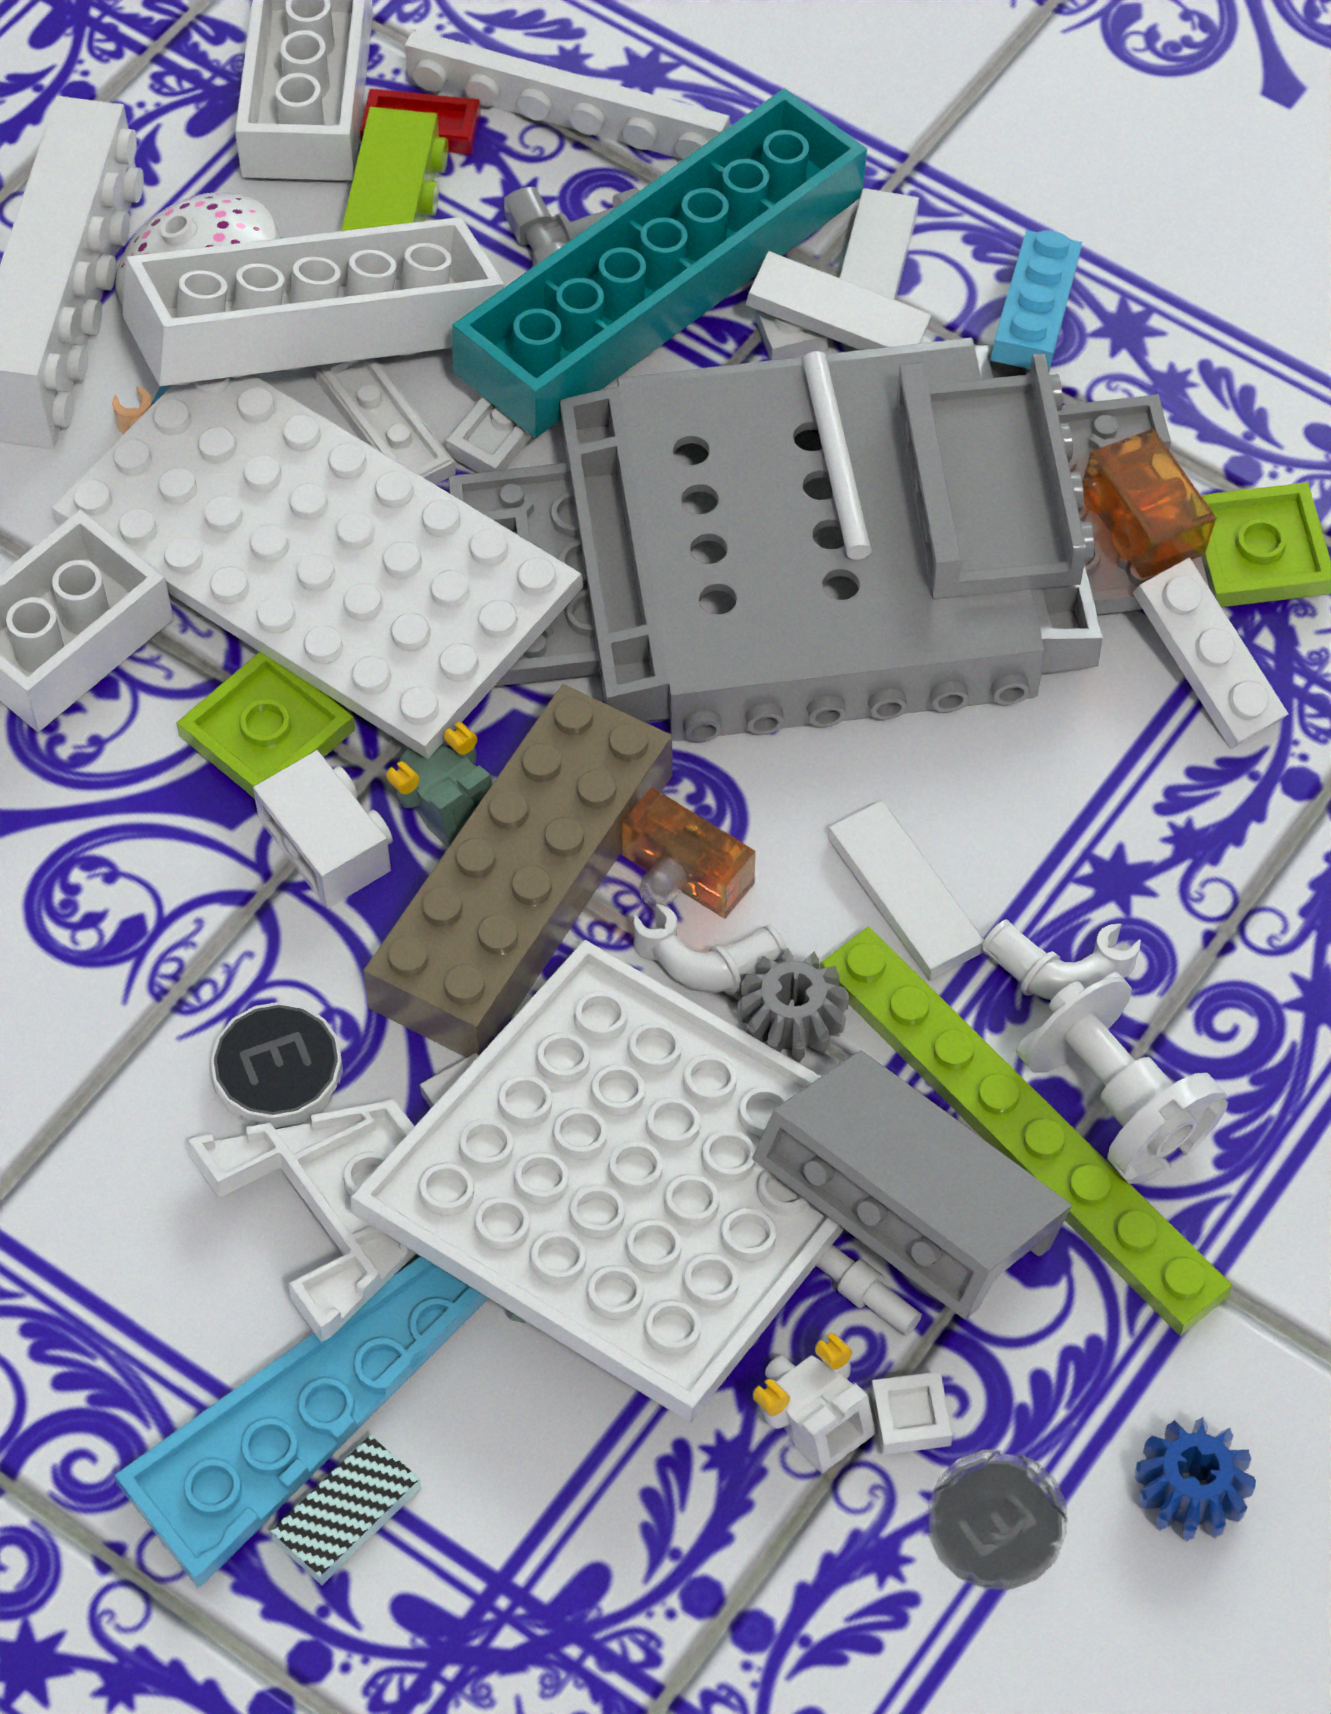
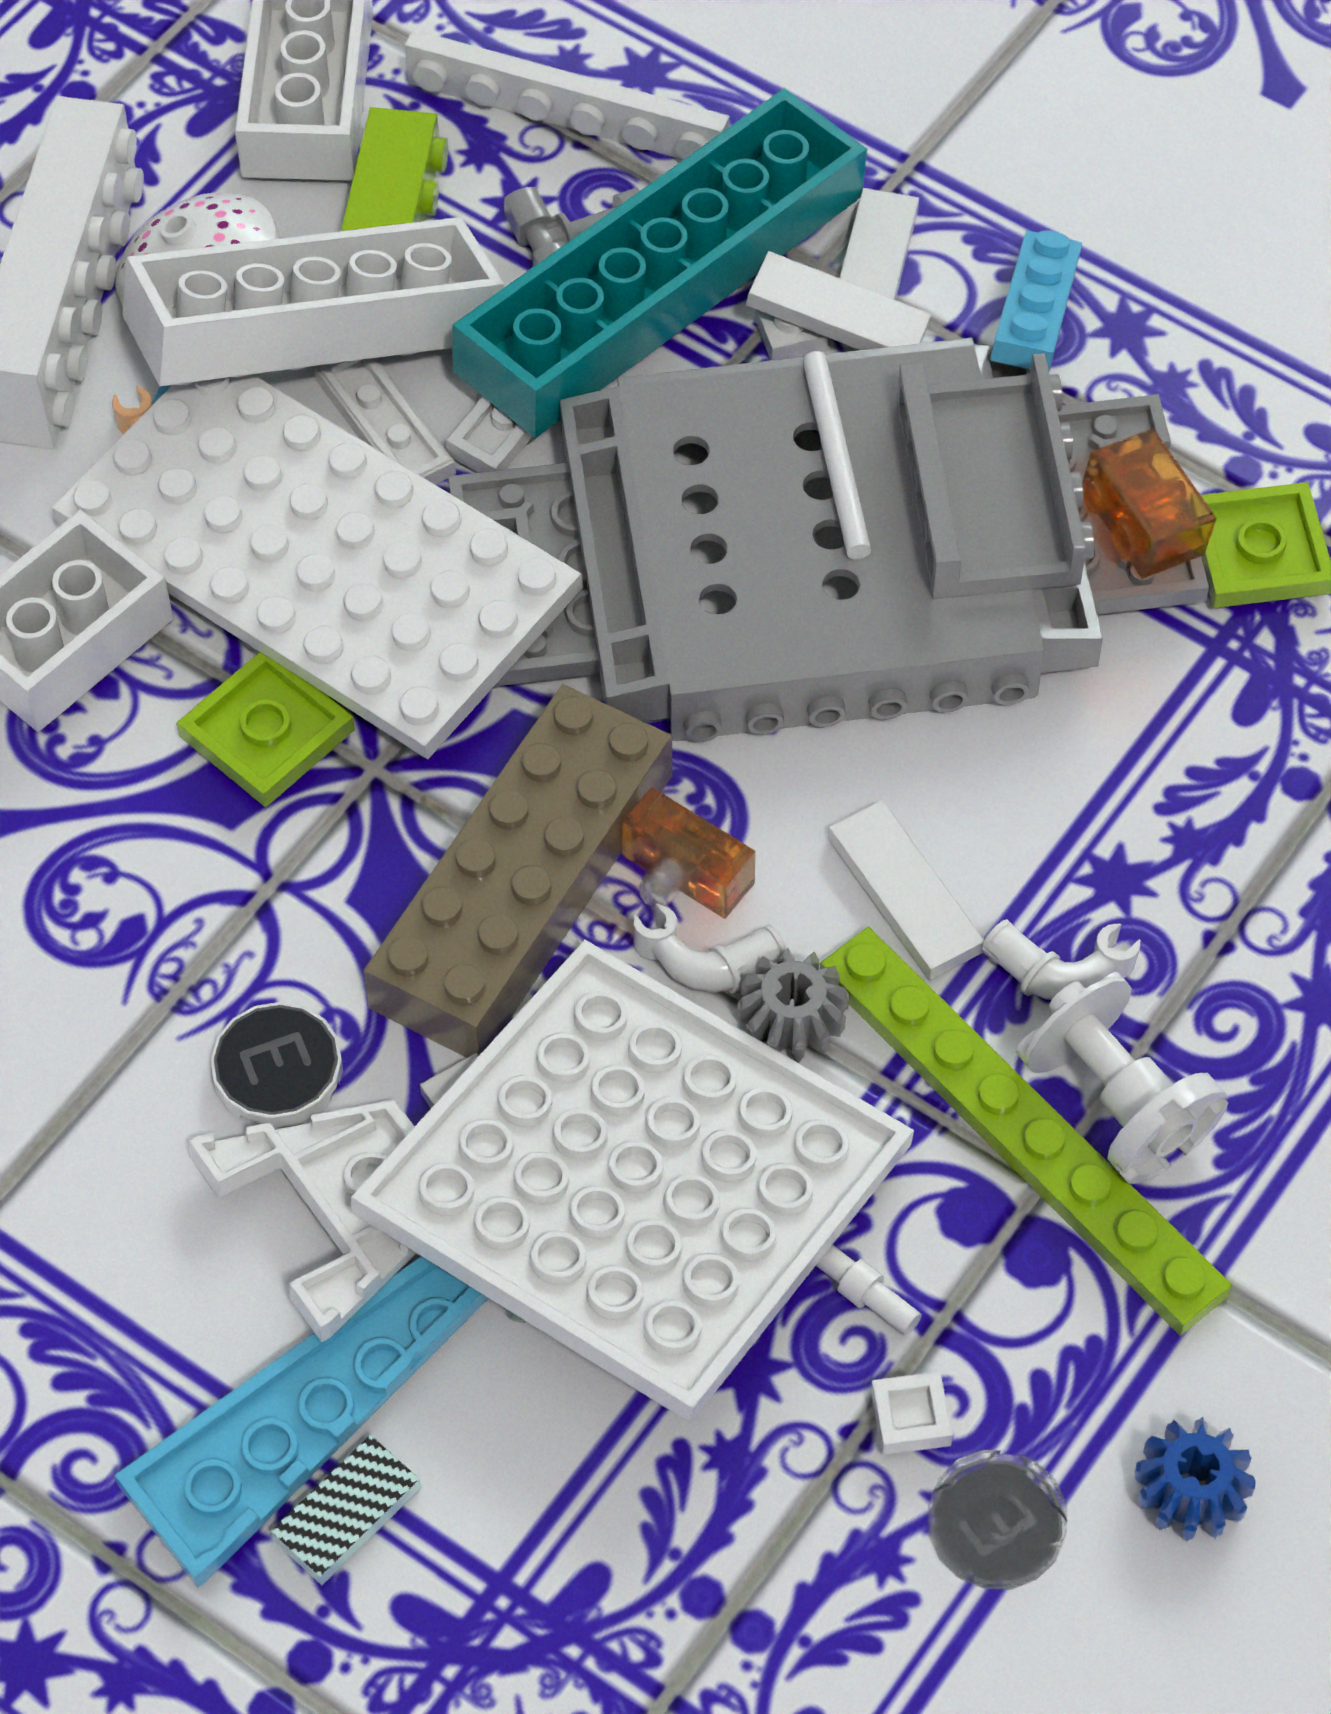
white brick [253,750,393,909] -> none
red tile [360,88,481,155] -> none
sand green piece [386,722,492,848] -> none
light grey panel [752,1050,1072,1320] -> none
white piece [753,1333,876,1474] -> none
white plate [1133,557,1288,749] -> none

